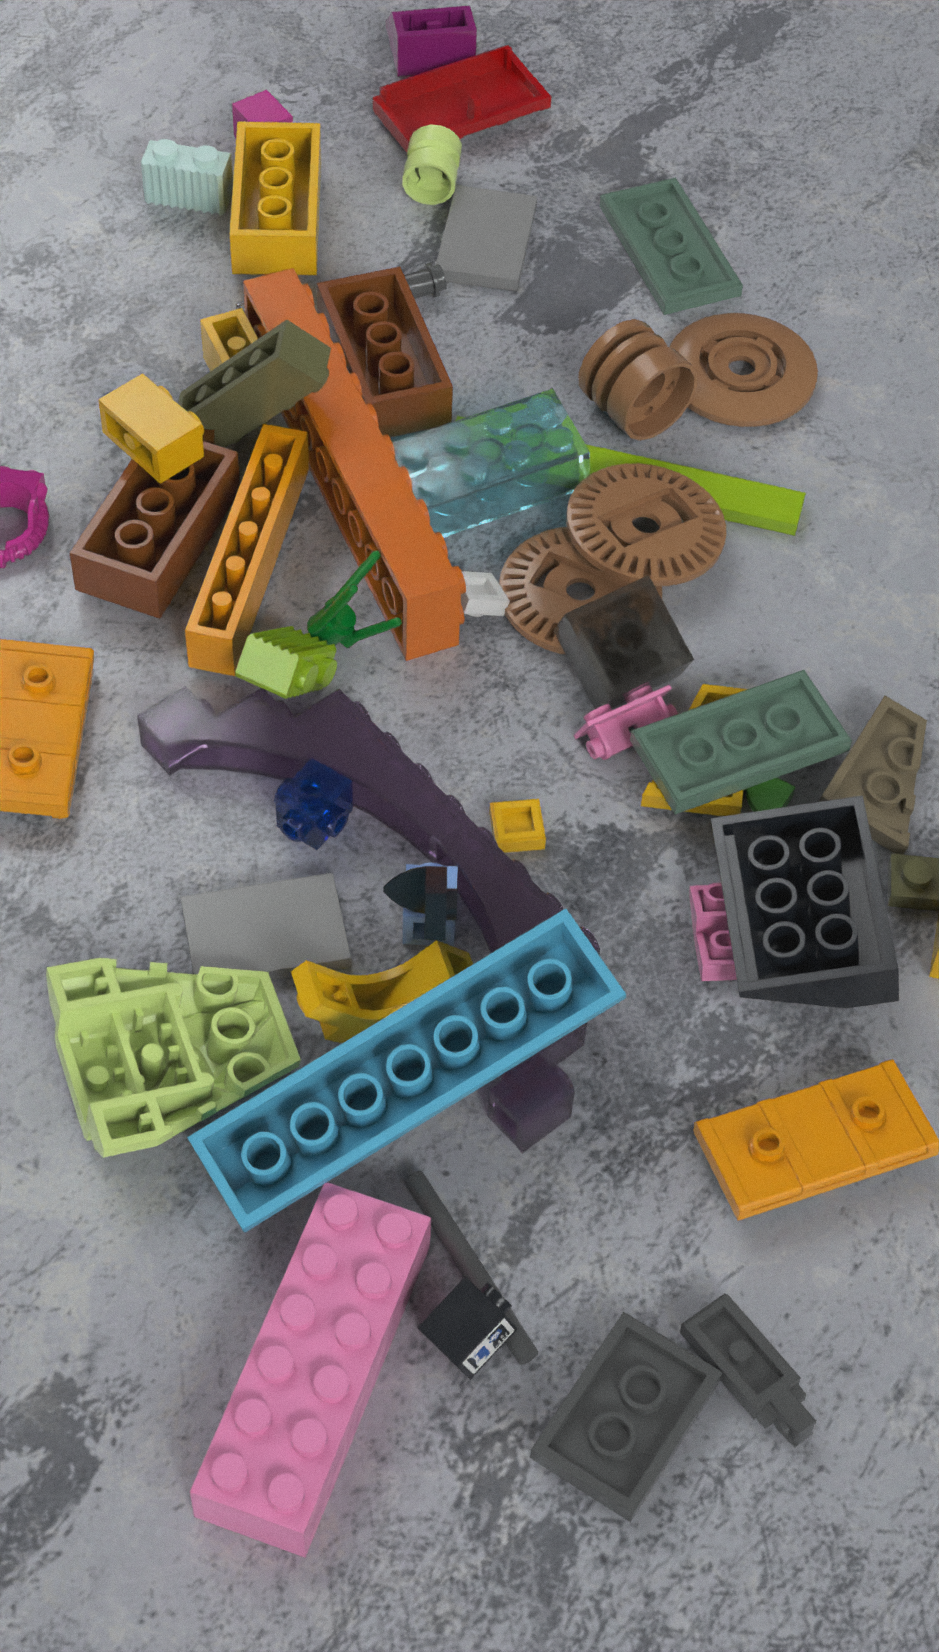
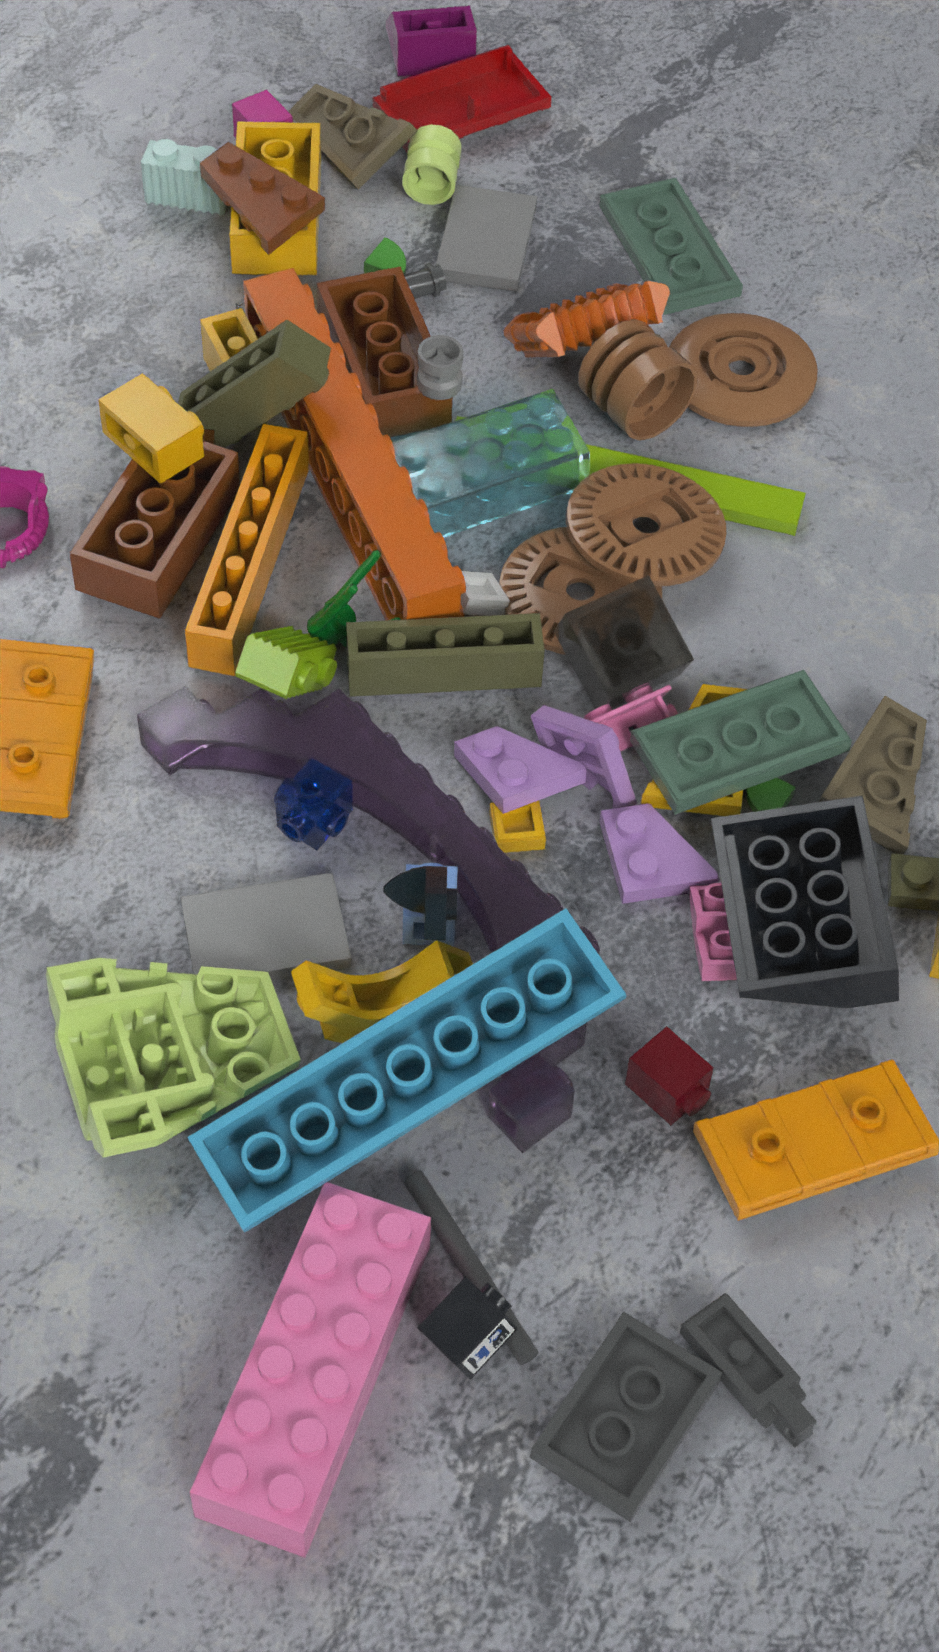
none -> dark orange wing [200,142,325,255]
none -> dark tan wing [288,84,417,189]
none -> olive brick [346,613,545,697]
none -> bright green tile [364,237,406,275]
none -> light grey wheel [417,335,464,400]
none -> lavender wing [454,726,586,814]
none -> orange piece [504,281,670,357]
none -> lavender wing [531,705,637,809]
none -> lavender wing [599,803,719,904]
none -> dark red brick [625,1026,714,1126]

